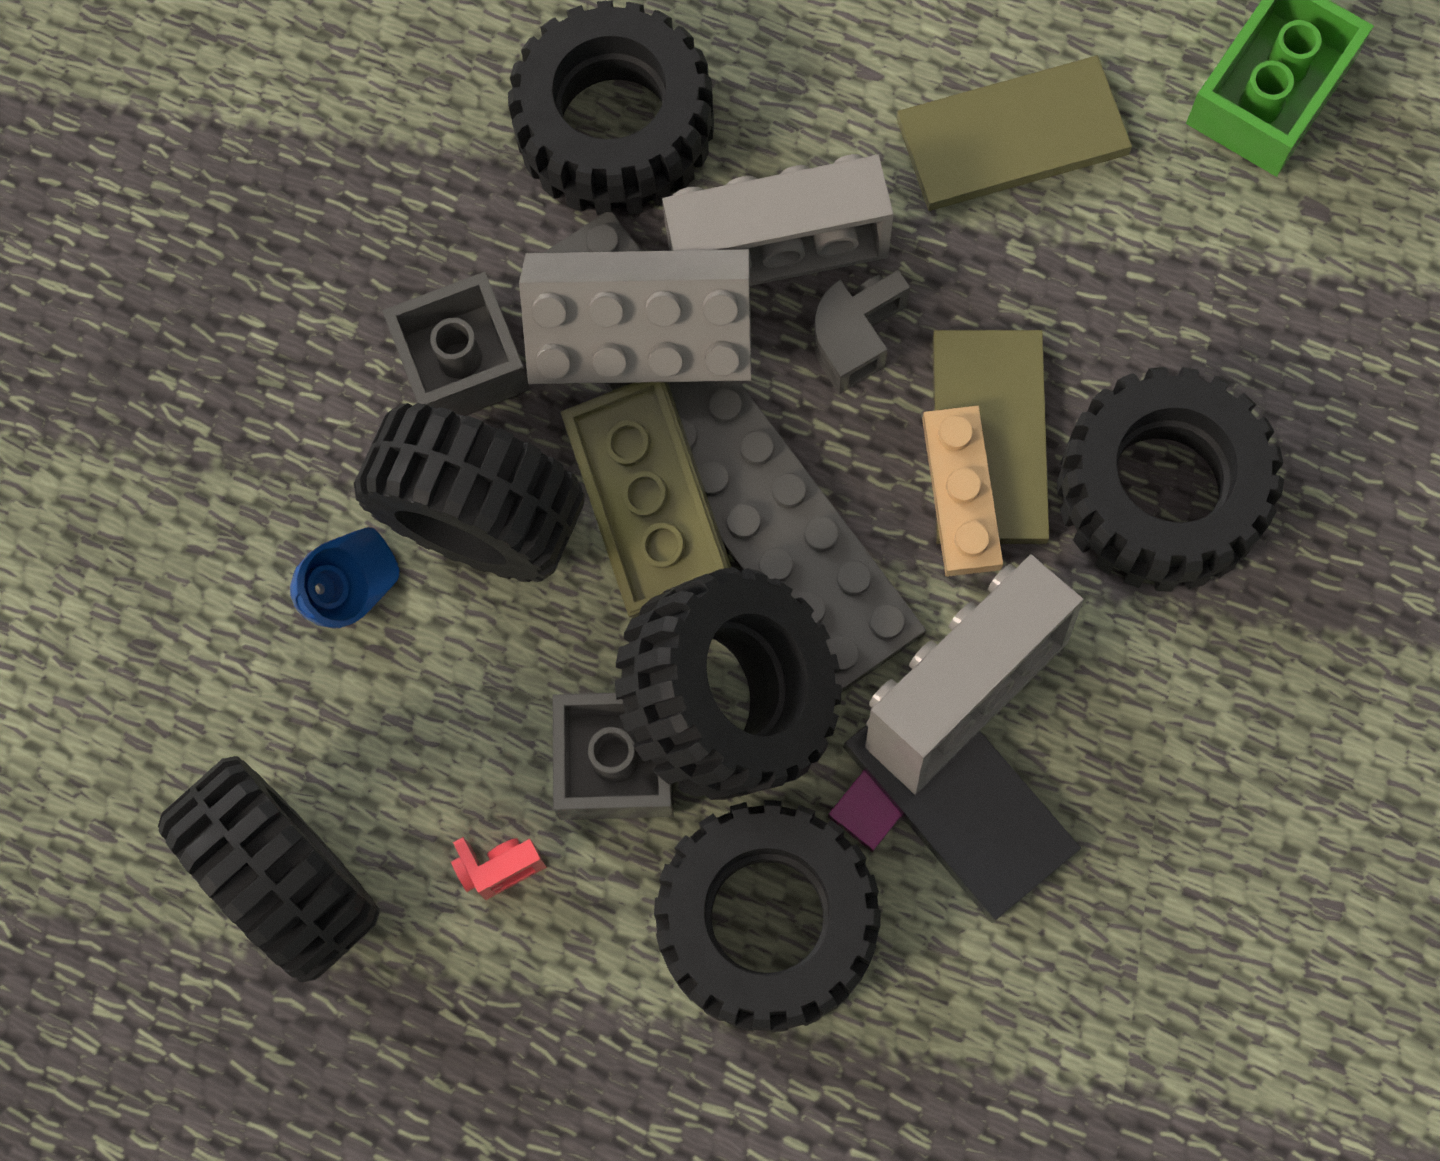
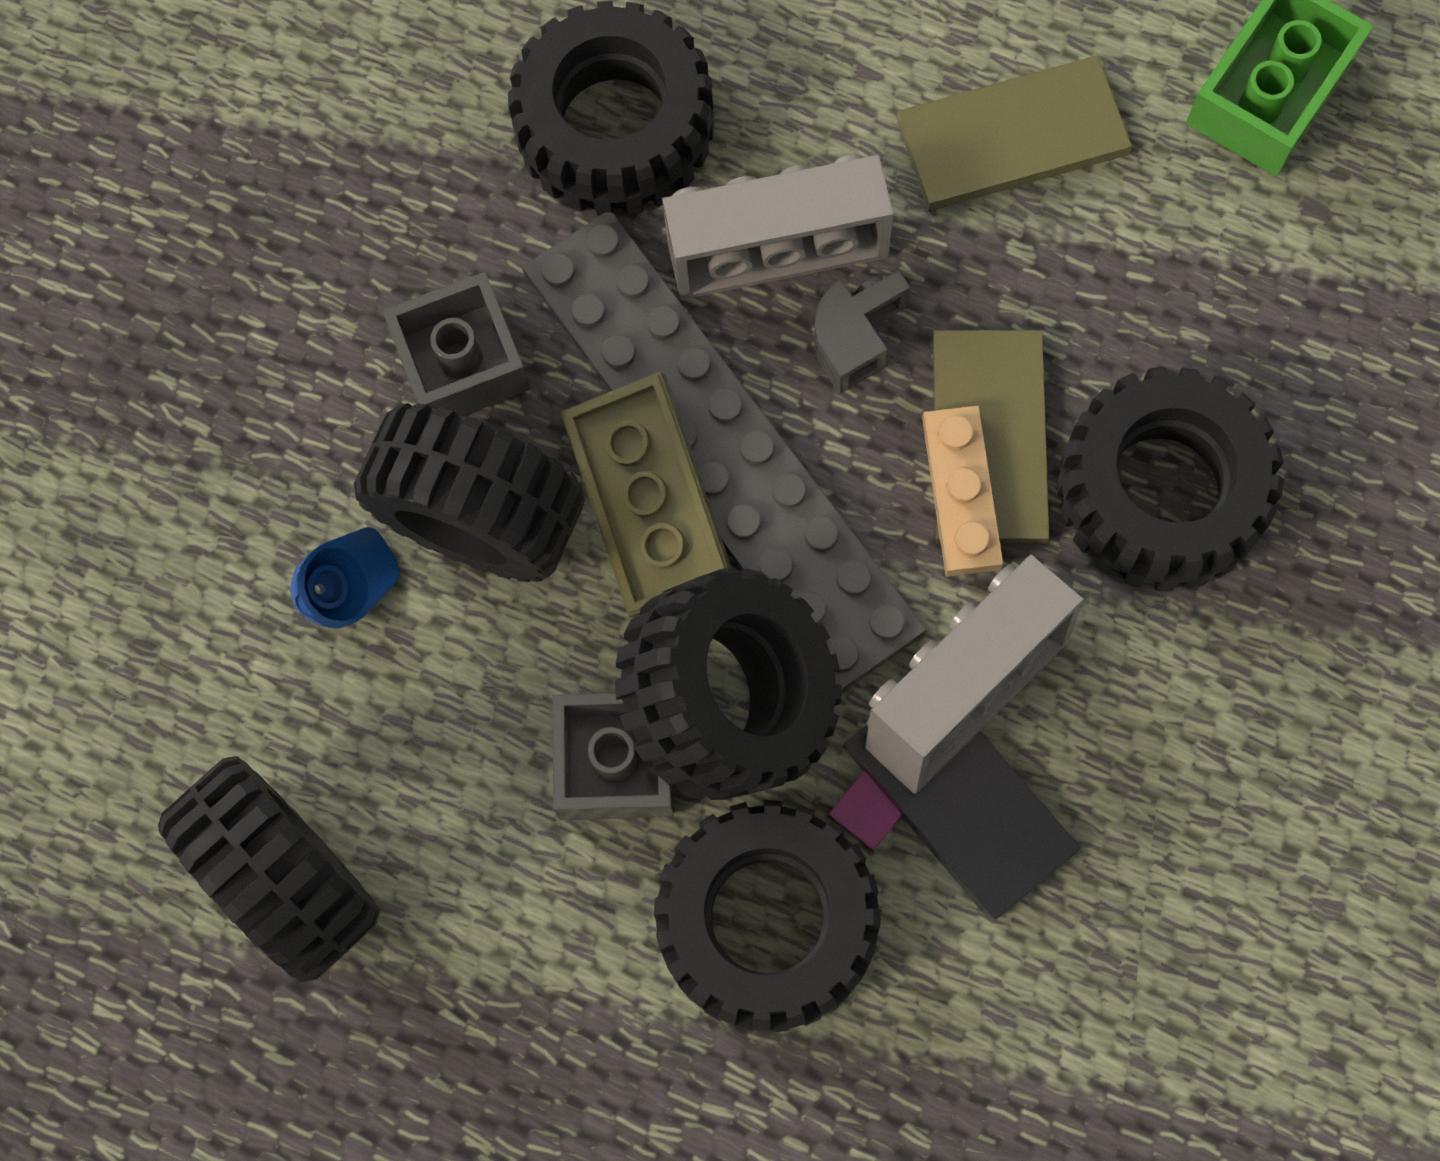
coral bracket [451,837,547,900] -> none
light grey brick [519,249,751,384] -> none

